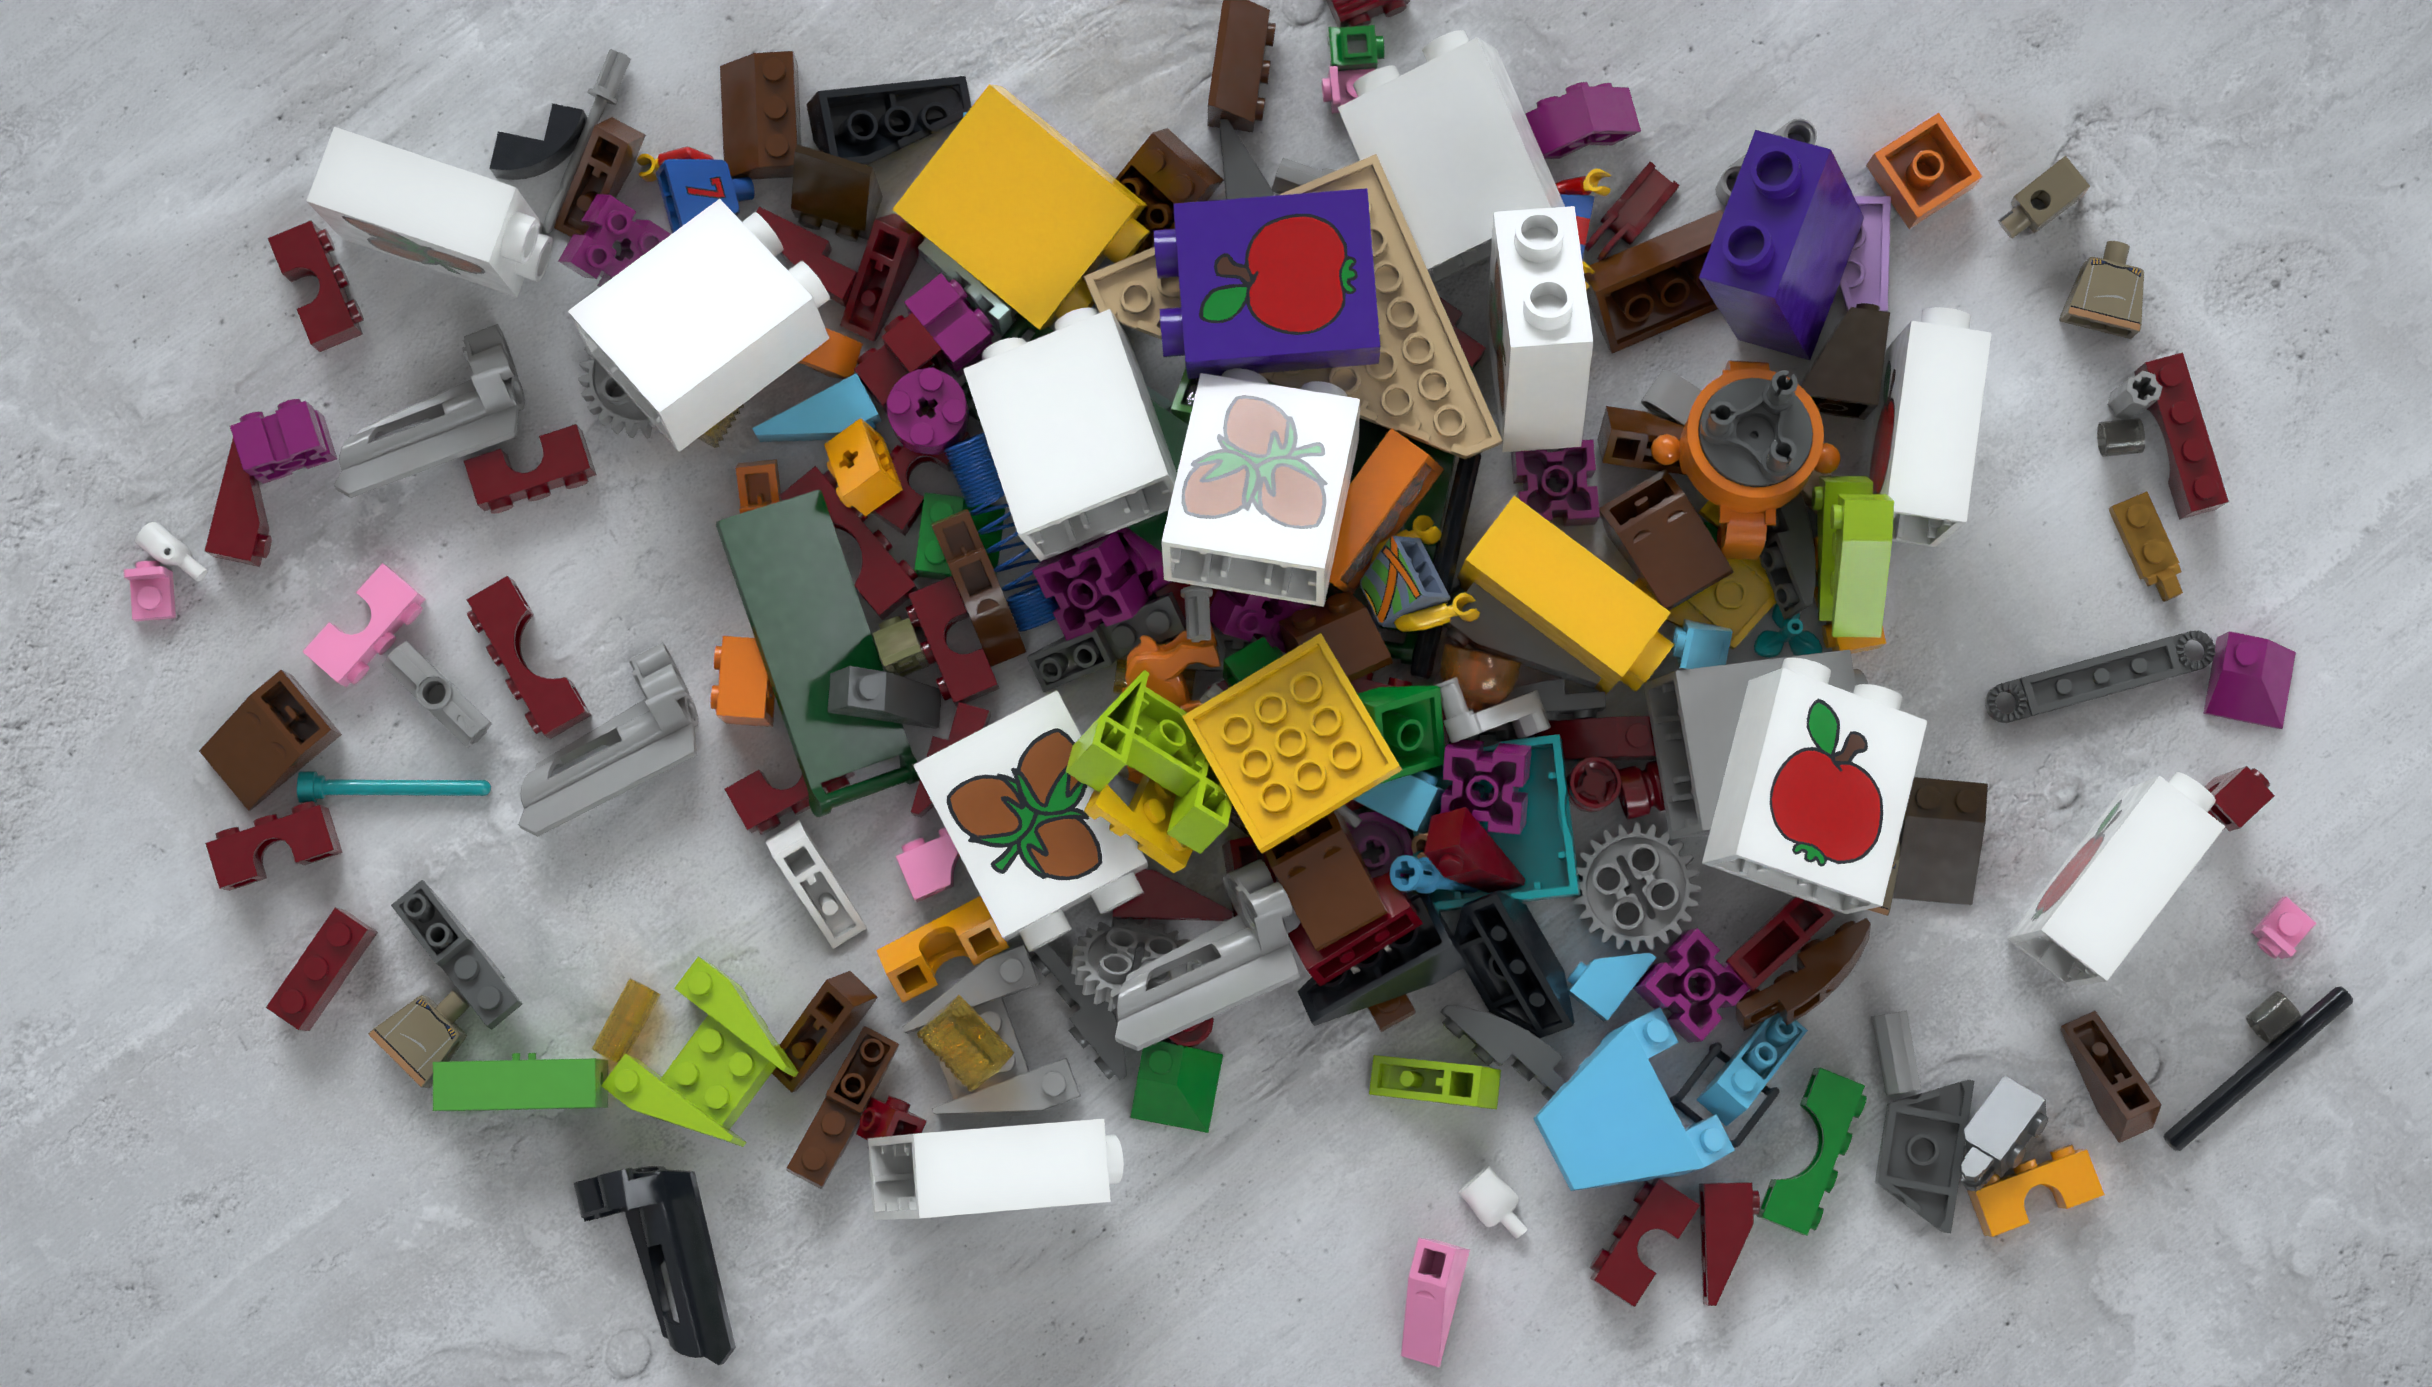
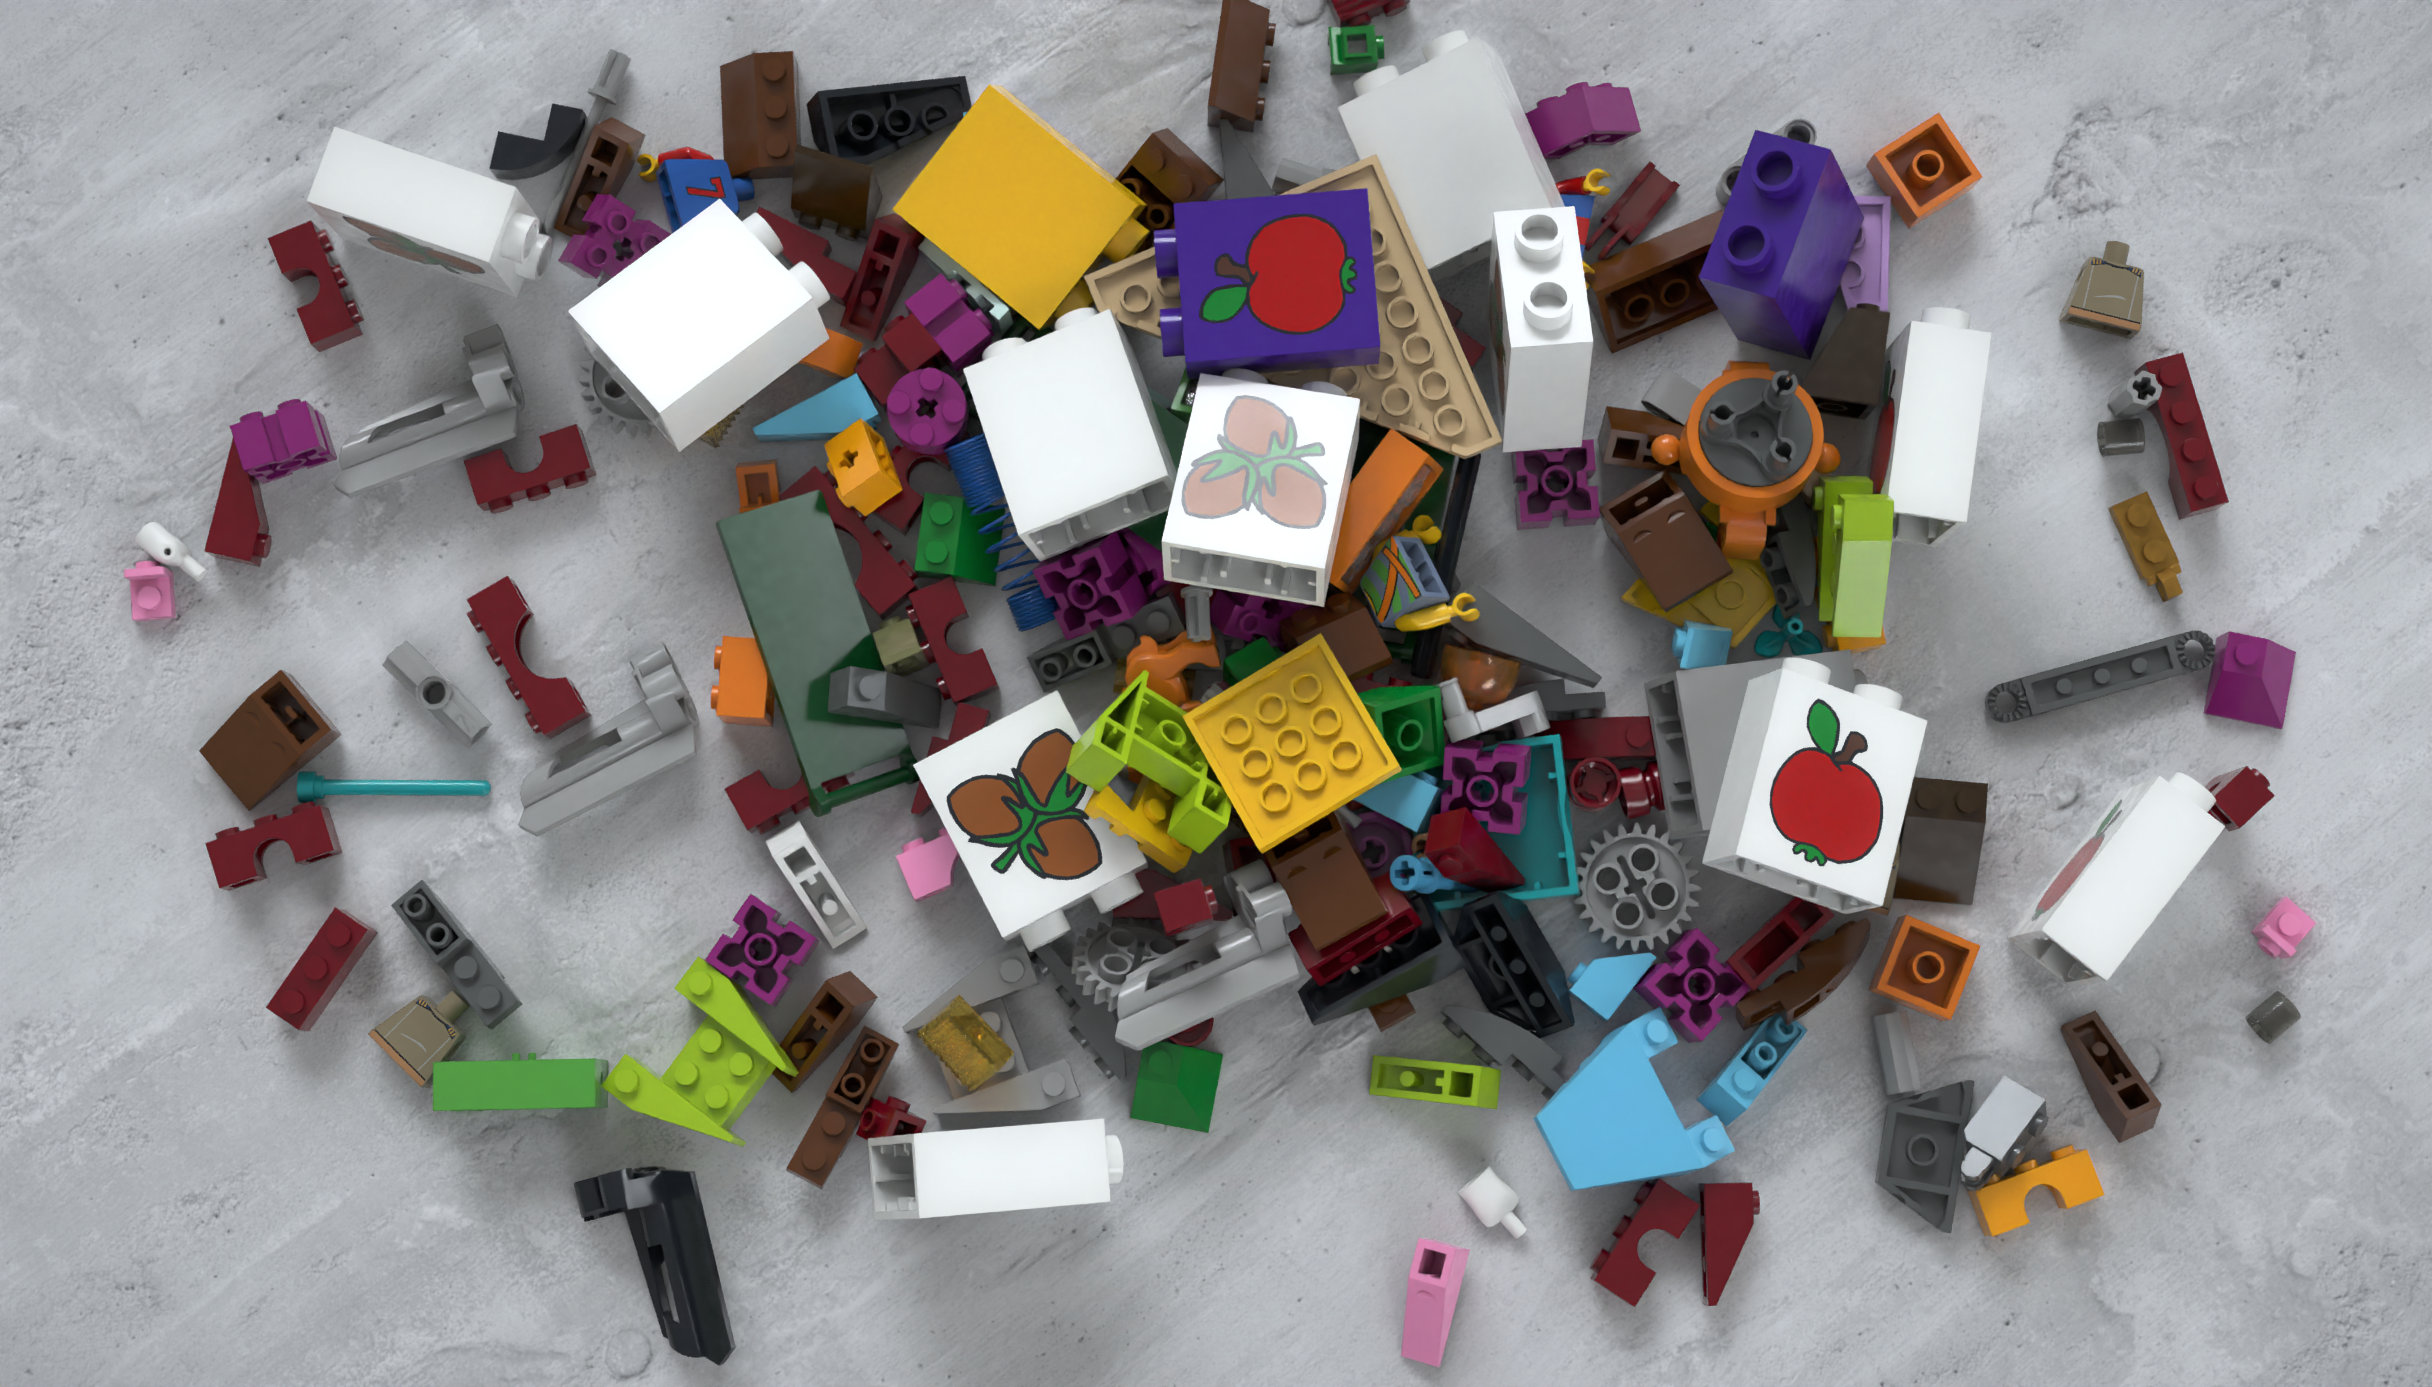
bright pink arch [303,563,426,687] -> none
clear yellow axle [592,978,661,1063] -> none
light orange arch [876,896,1009,1003] -> none
reddish brown slope [931,509,1027,667] -> none
bright pink bracket [1322,66,1375,114] -> none
yellow brick [1457,496,1675,696] -> none
black piece [1669,1042,1780,1148] -> none
green arch [1757,1067,1867,1236] -> none
dark tan torso [1998,156,2090,239] -> none
black axle [2163,986,2353,1151] -> none
none -> magenta brick [705,894,821,1007]
none -> dark red arch [1154,878,1218,938]
none -> orange brick [1868,915,1980,1021]

